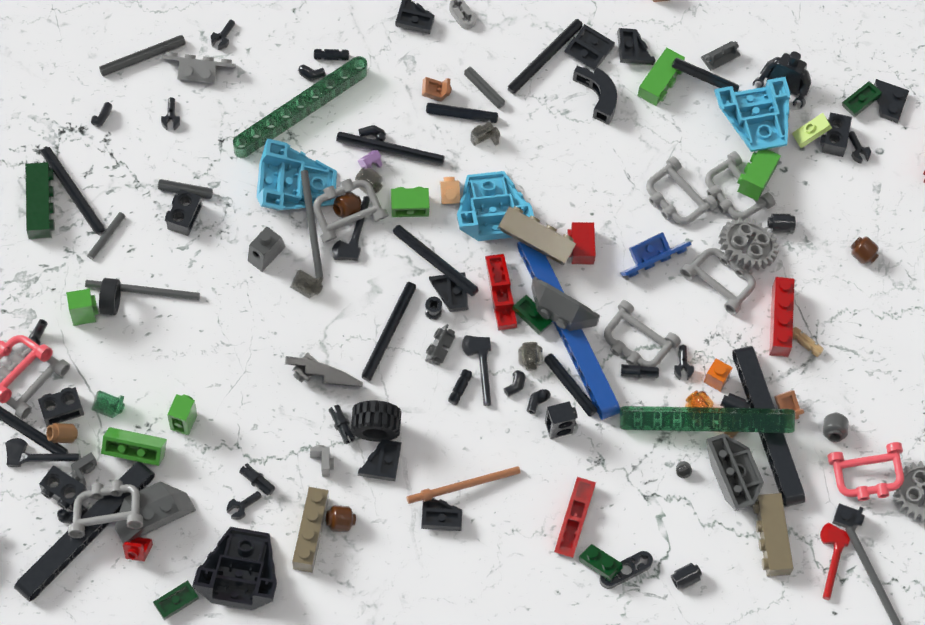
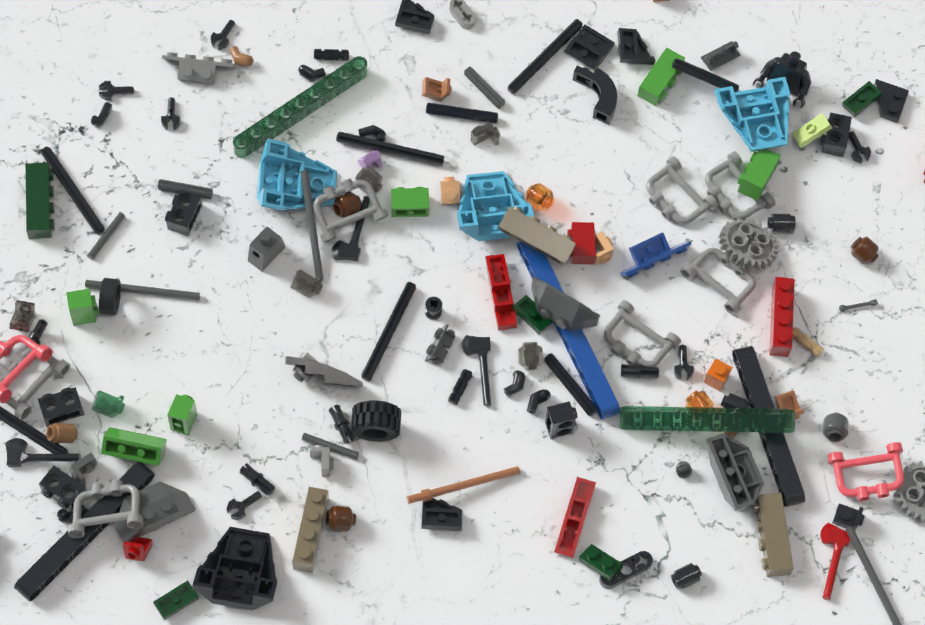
dark grey axle [99,35,186,76] -> none
black wing [358,439,402,481] -> none
black axle [393,225,479,296] -> none
black wing [429,272,469,312] -> none
none -> clear smoke bracket [10,300,35,332]
none -> black bar [99,81,134,101]
none -> medium nougat arm [229,46,254,66]
none -> dark grey bar [302,433,359,460]
none -> clear orange head [526,183,554,211]
none -> light nougat bracket [595,231,614,265]
none -> dark grey hinge [839,299,878,312]

